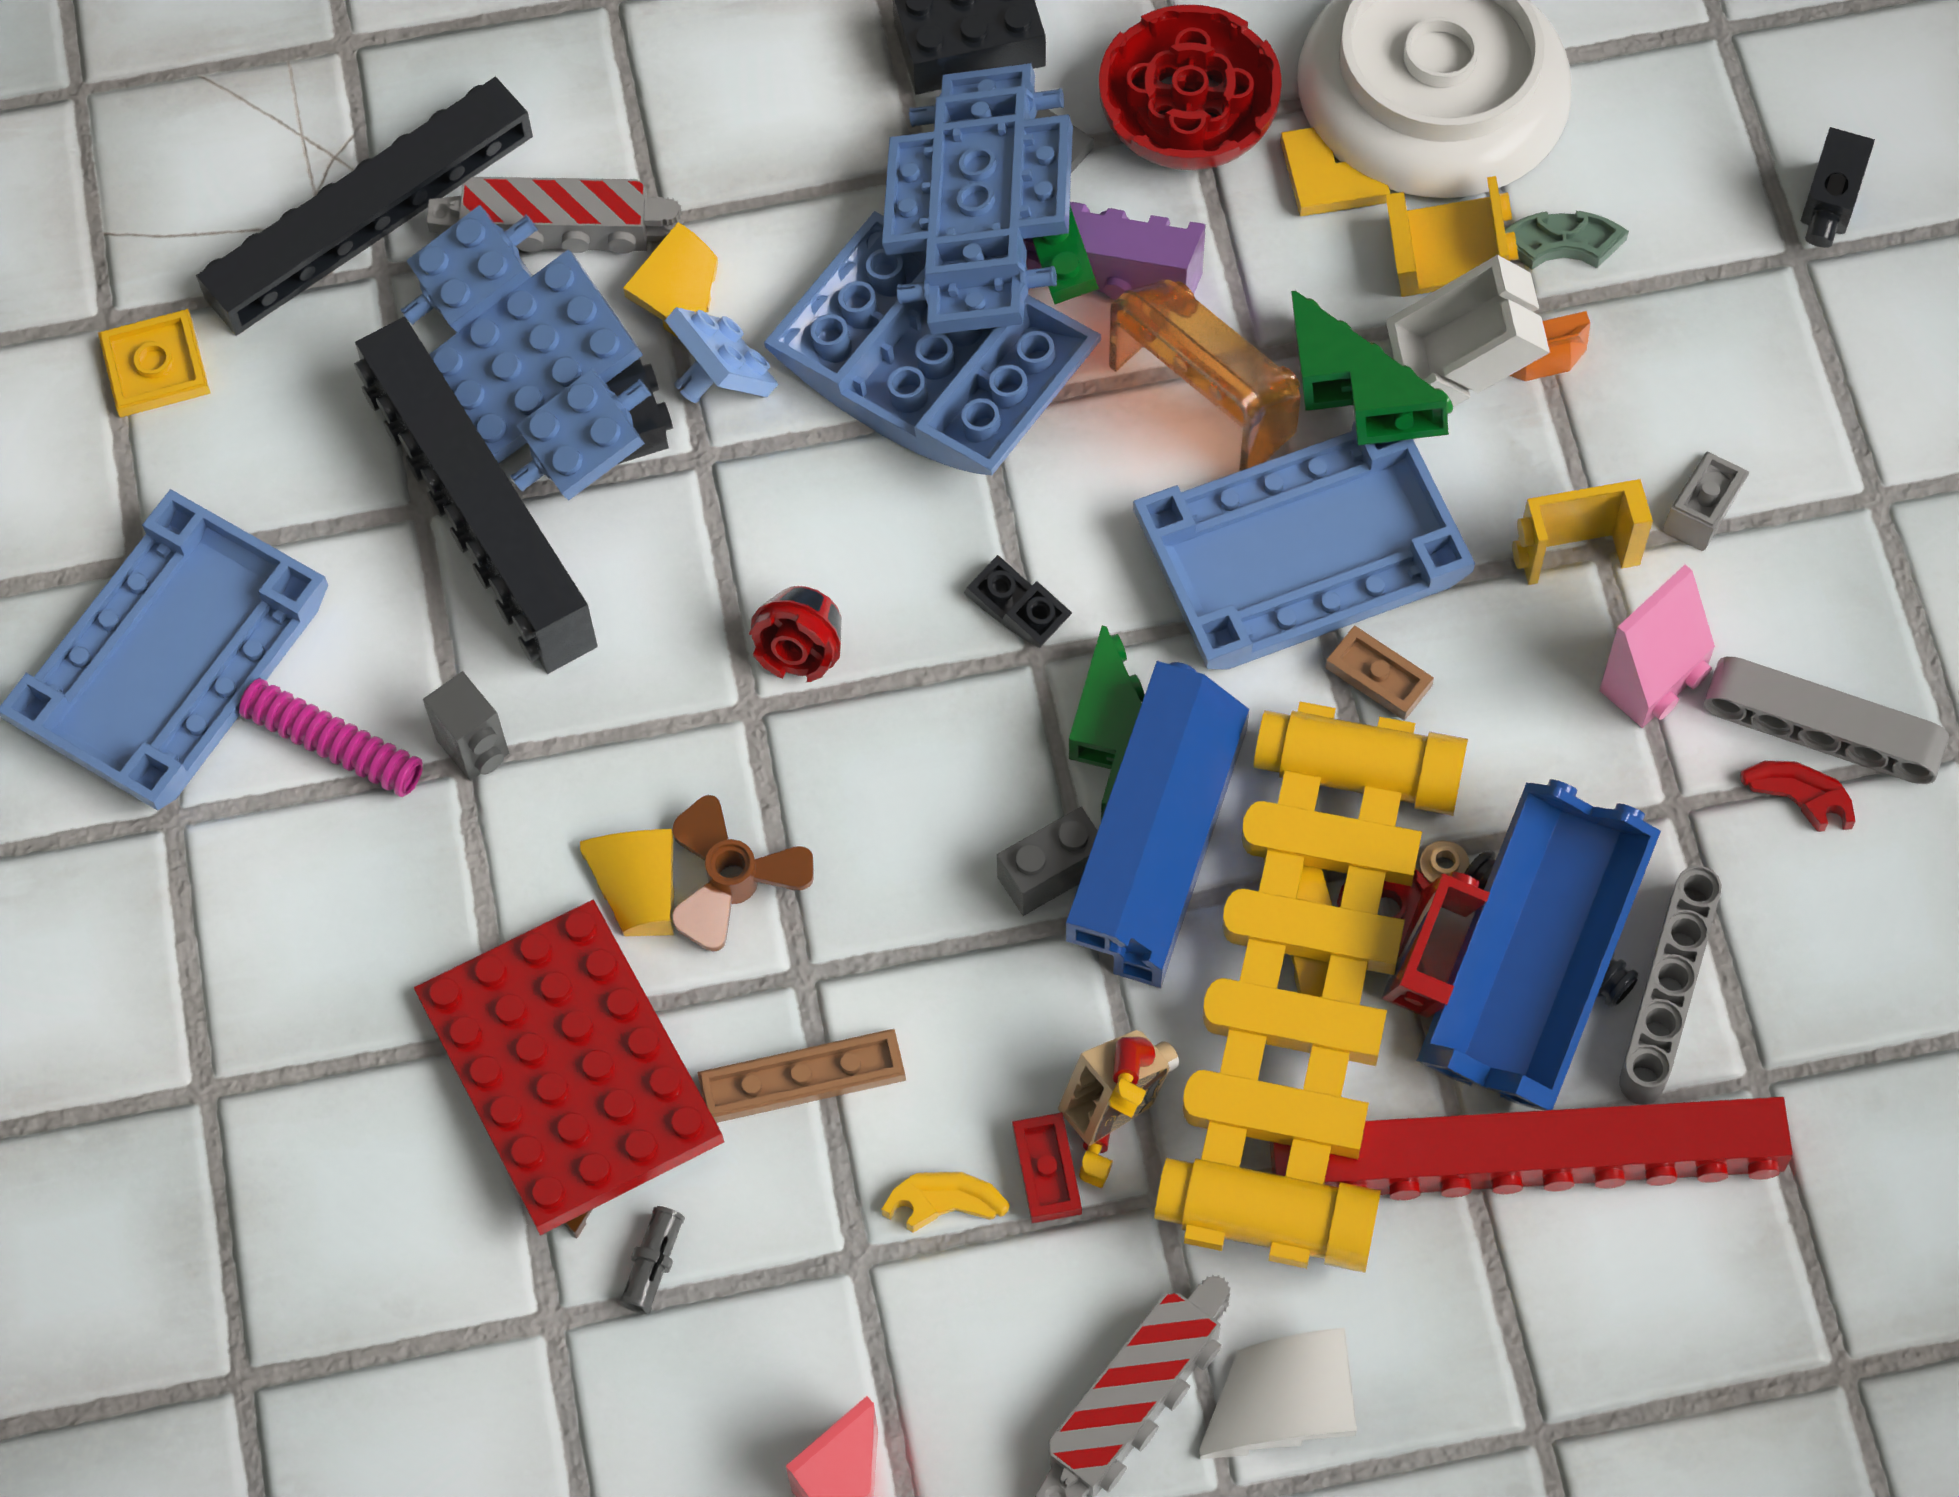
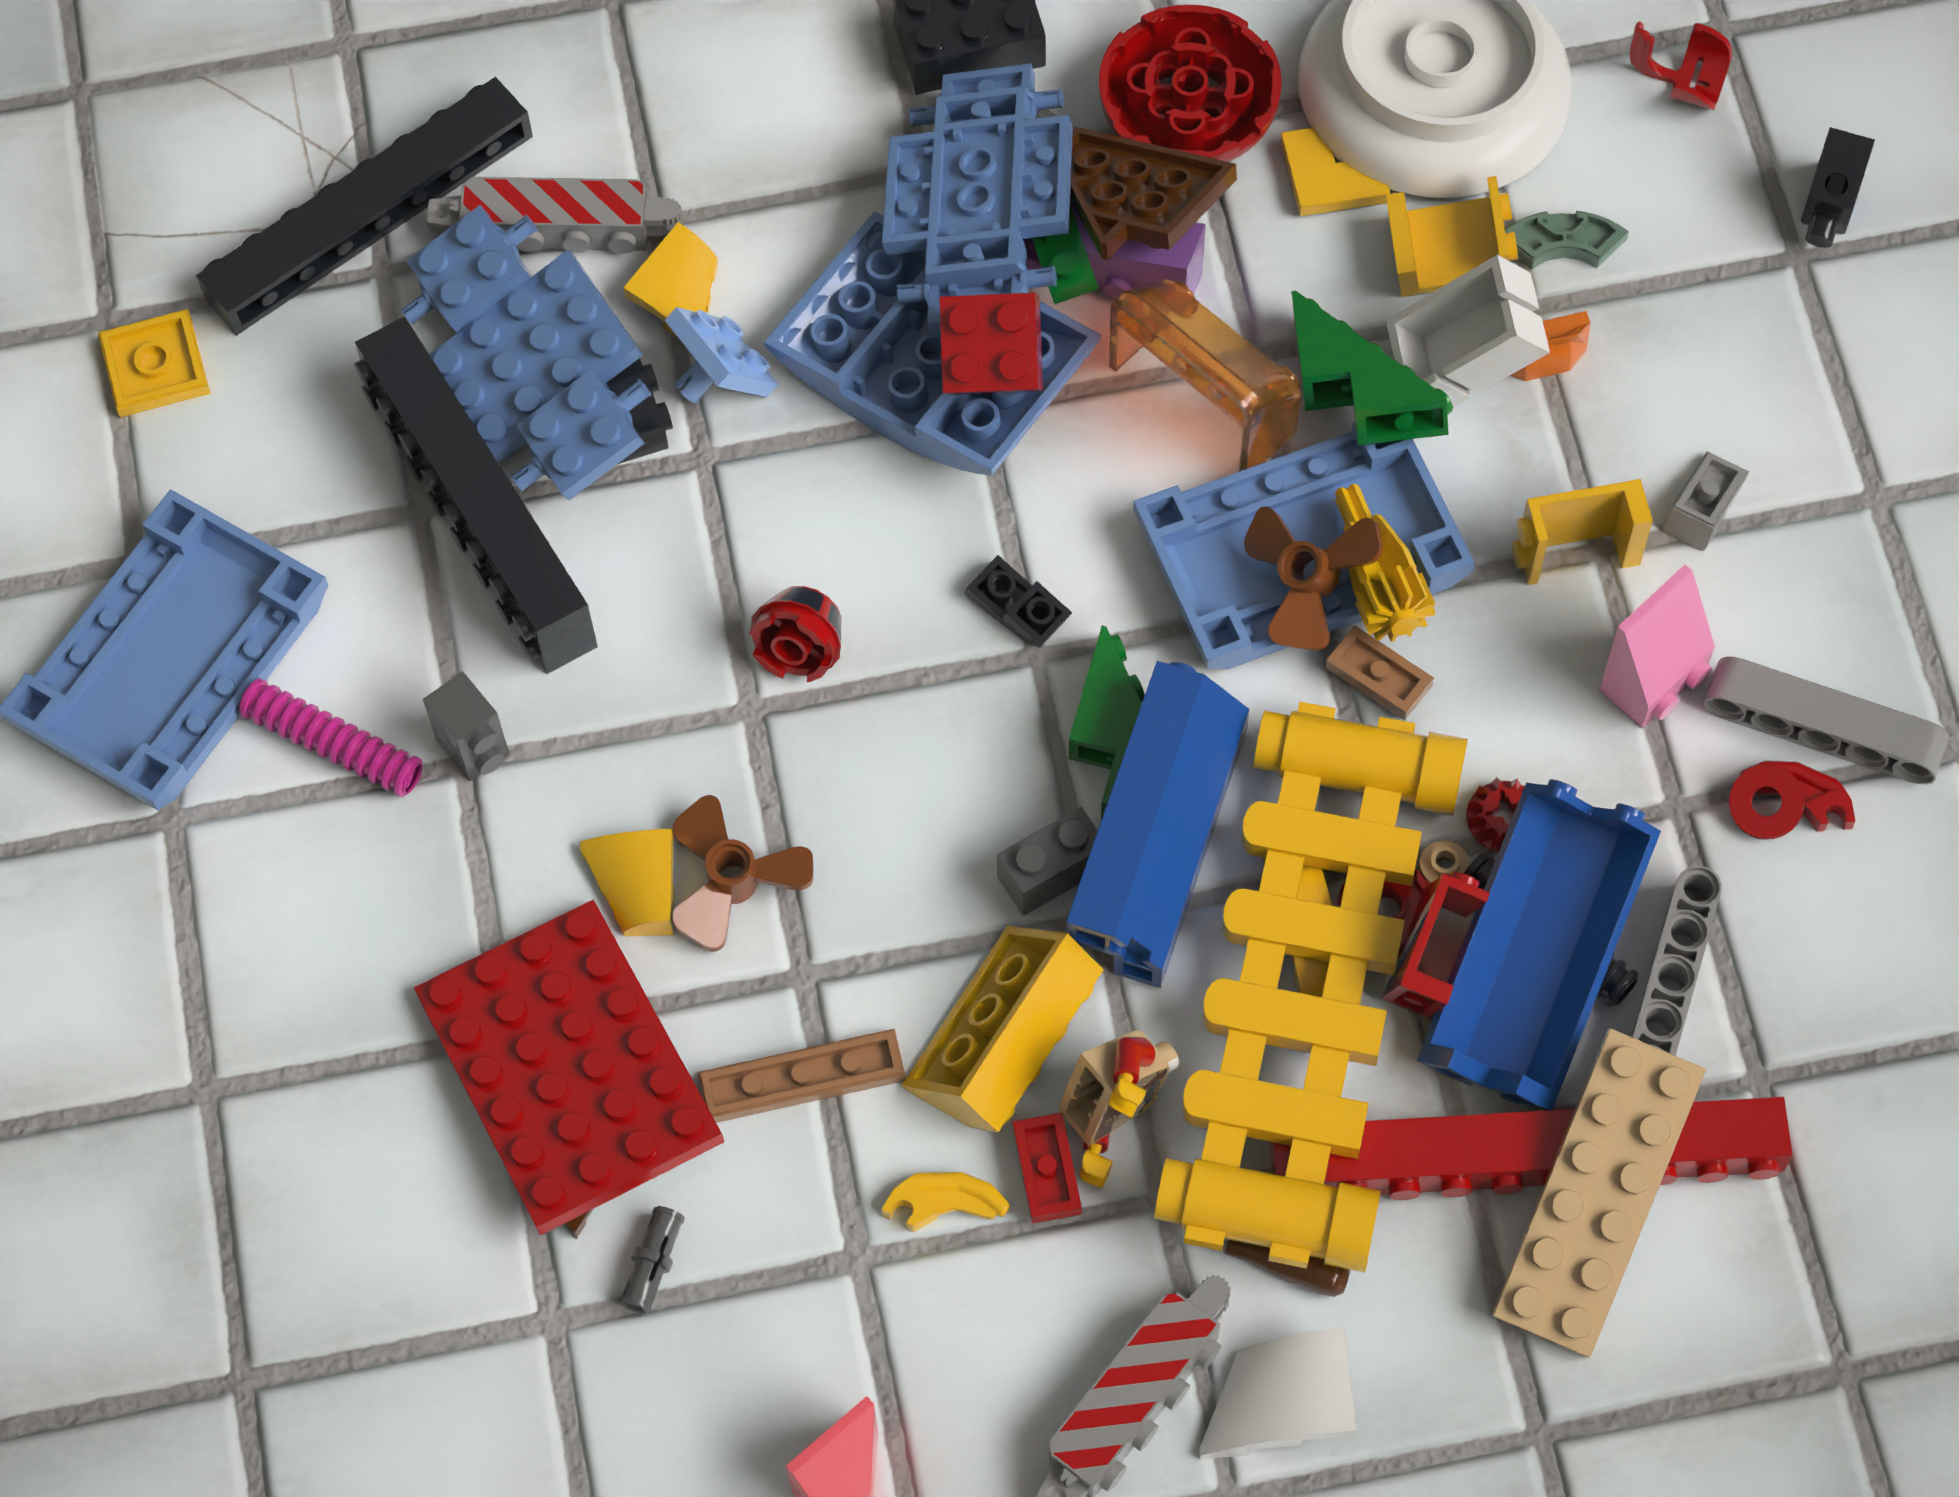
none -> yellow slope [902,925,1104,1132]
none -> red brick [939,293,1043,395]
none -> reddish brown wing [1070,127,1237,260]
none -> reddish brown piece [1225,1240,1350,1297]
none -> dark orange piece [1244,506,1383,651]
none -> yellow piece [1335,483,1436,642]
none -> red gear [1466,777,1525,852]
none -> tan plate [1491,1028,1707,1358]
none -> red helmet [1630,21,1732,110]
none -> red piece [1729,765,1805,840]

